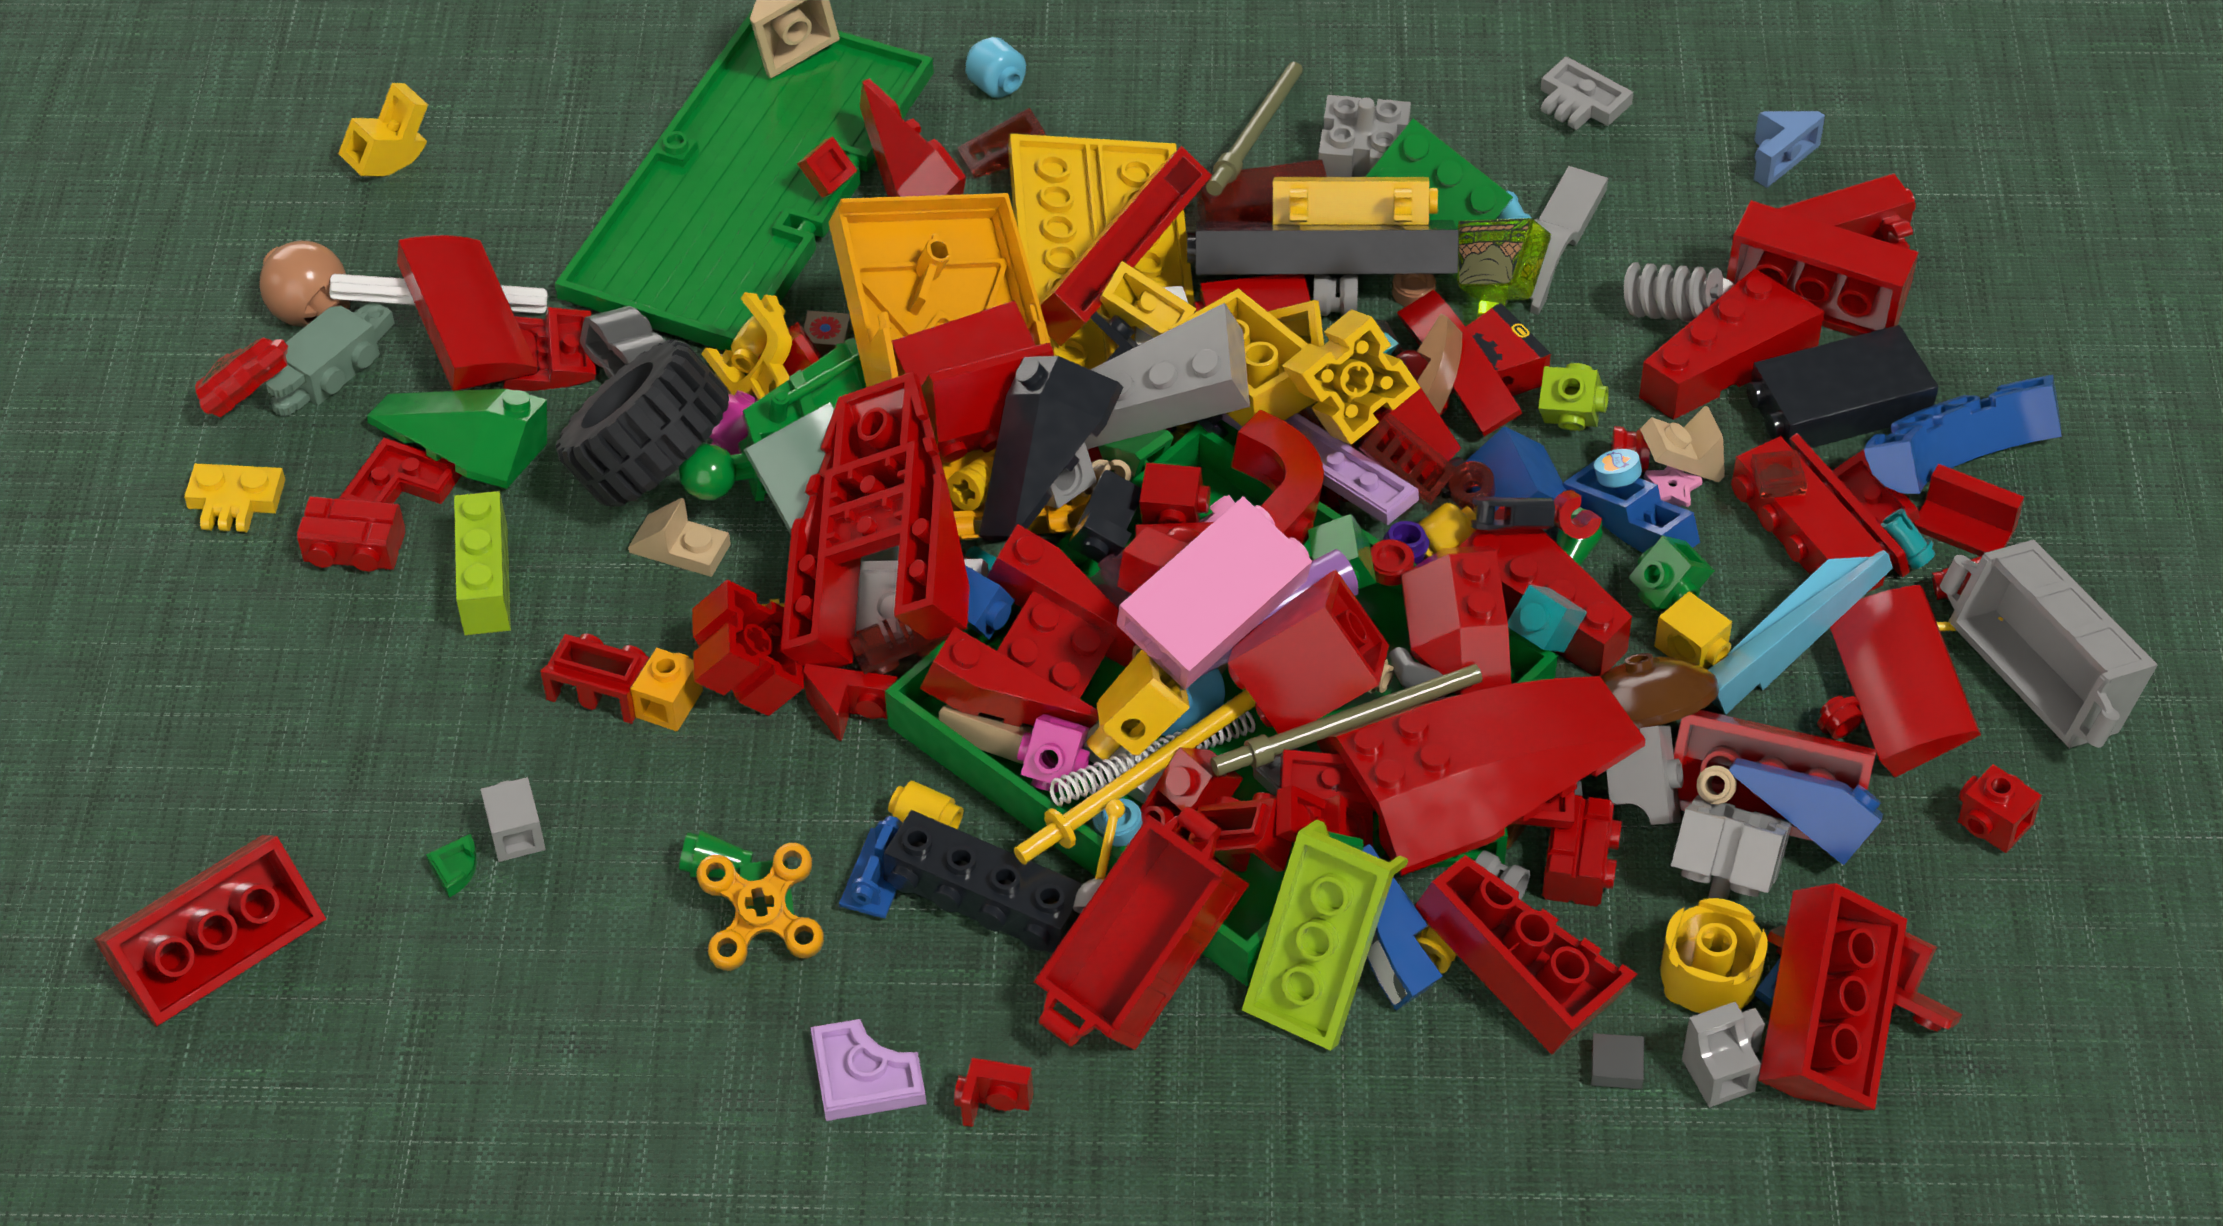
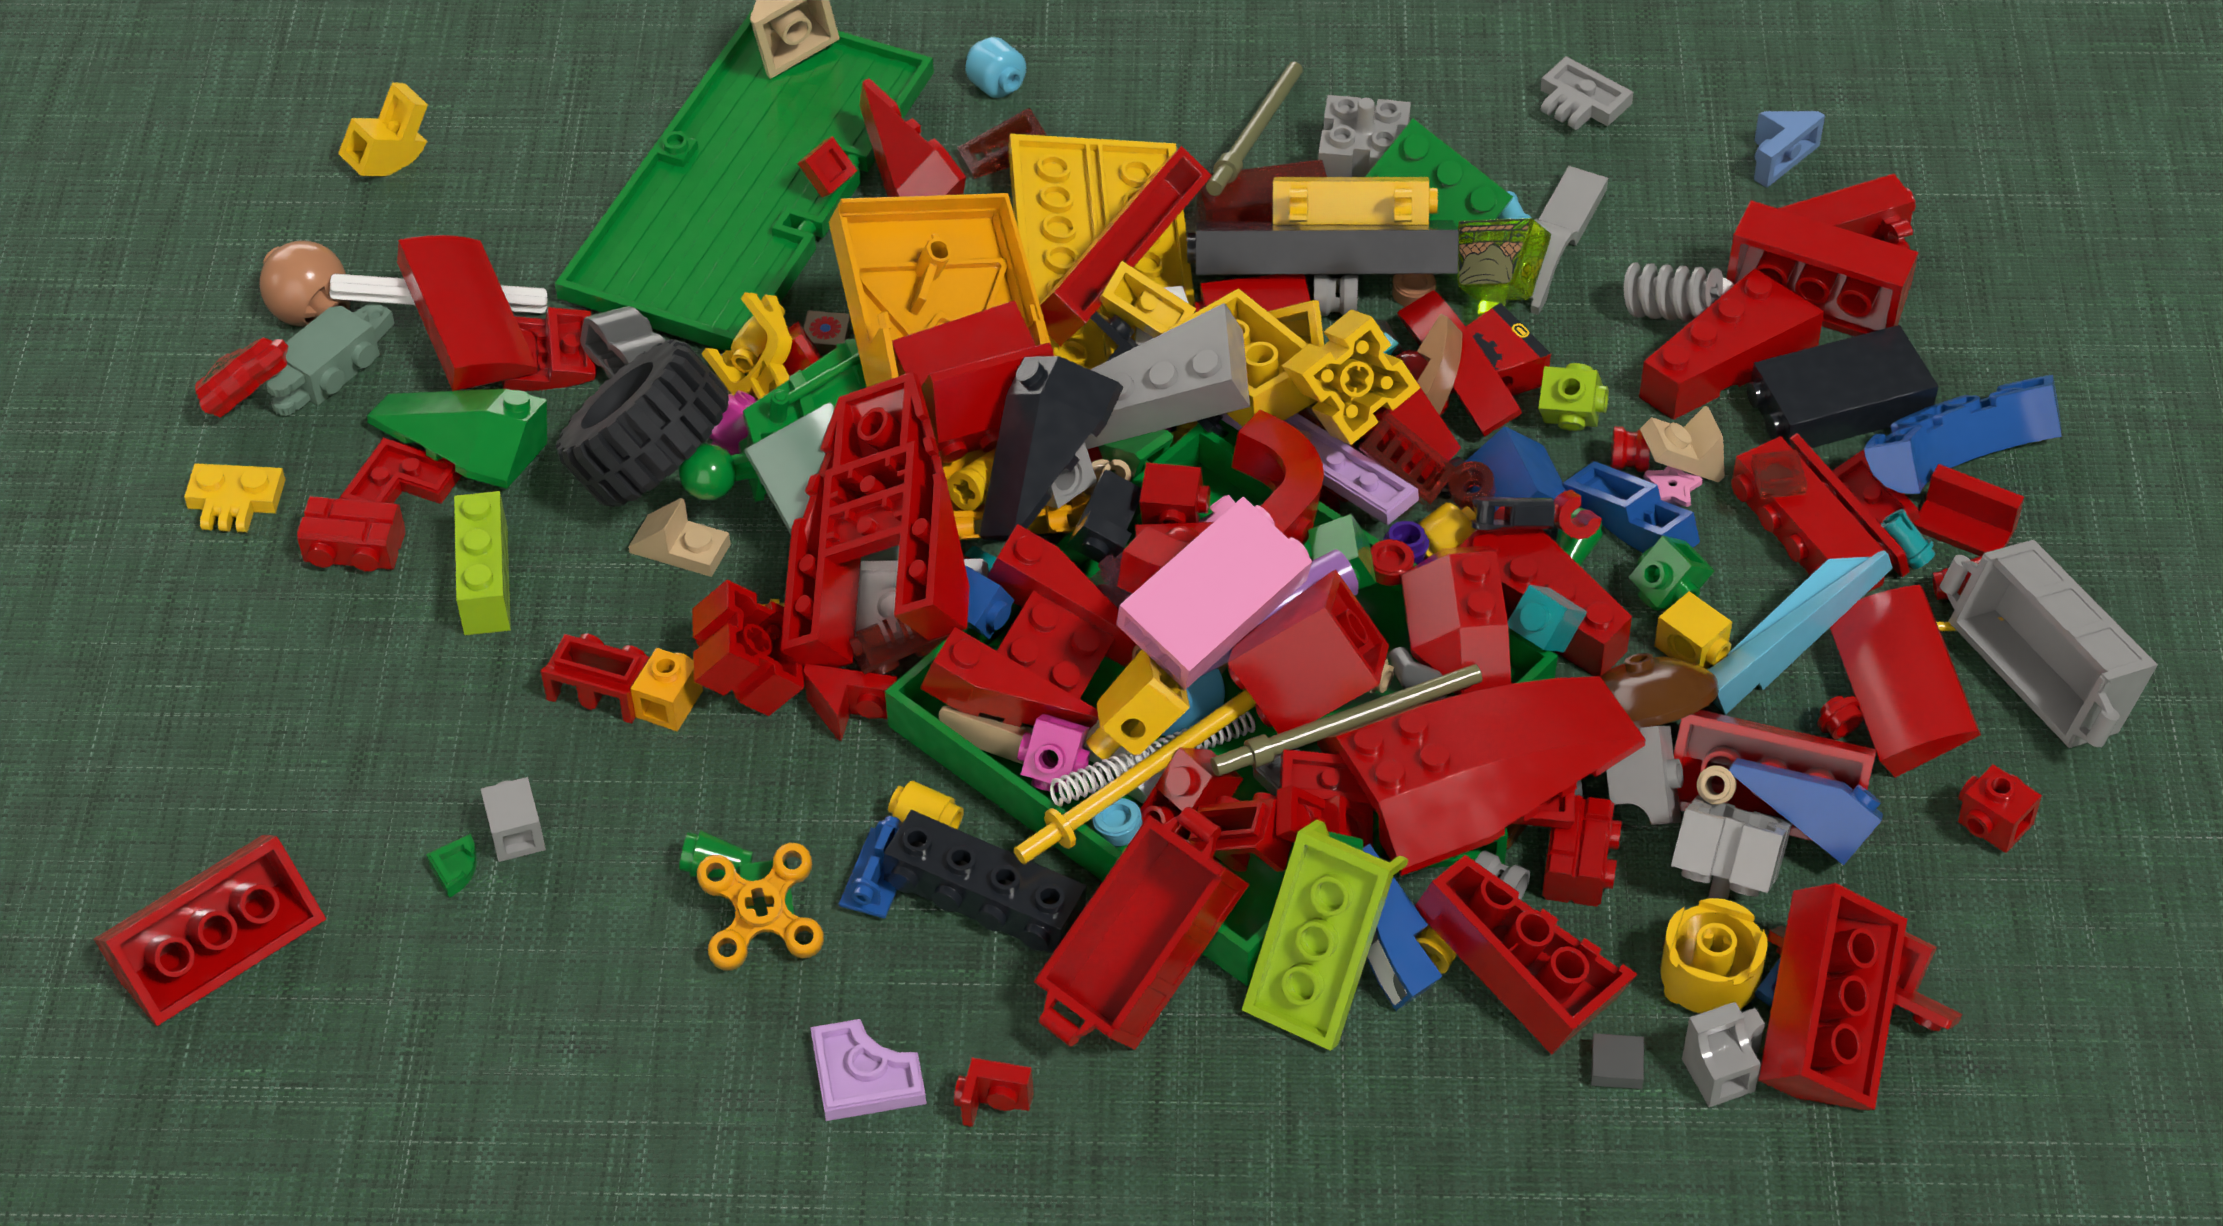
yellow hinge [1073,799,1125,914] -> none
medium azure tile [1594,449,1642,488] -> none

